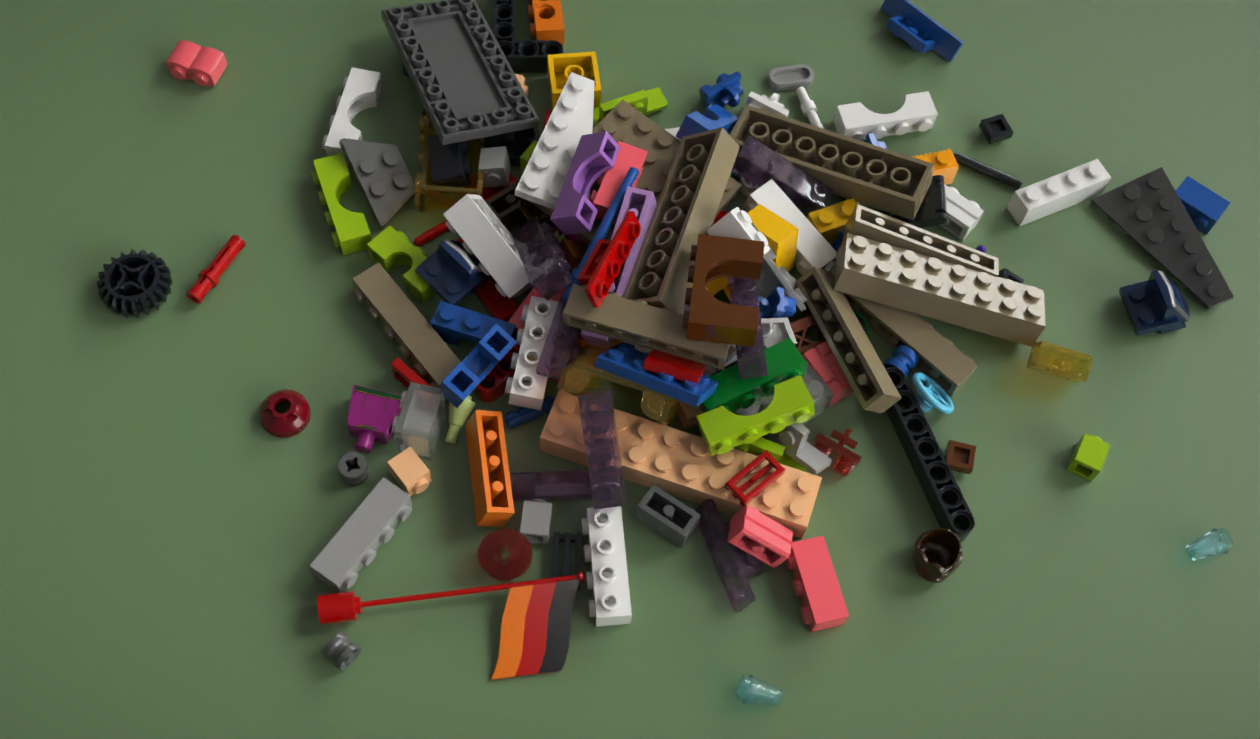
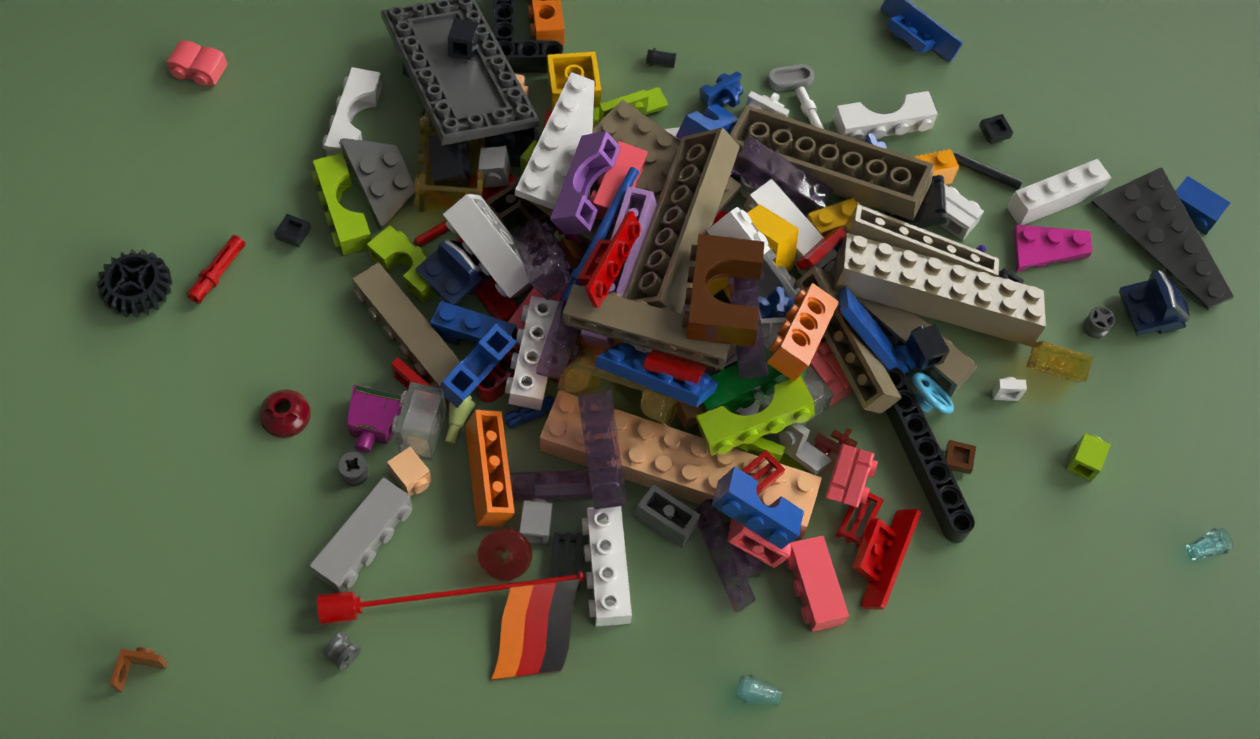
dark brown hair [912,528,964,583] -> none
none -> dark orange bracket [109,647,168,692]
none -> black plate [274,214,311,248]
none -> black brick [448,18,479,61]
none -> black pin [646,48,676,68]
none -> blue arch [712,466,804,550]
none -> orange brick [766,283,839,381]
none -> red tile [796,227,847,270]
none -> coral brick [826,444,878,508]
none -> red tile [836,492,884,548]
none -> blue tile [839,286,897,371]
none -> red bracket [852,509,921,610]
none -> black brick [905,324,950,371]
none -> white plate [992,377,1027,401]
none -> dark pink wing [1013,225,1092,272]
none -> dark grey wheel [1083,306,1115,339]

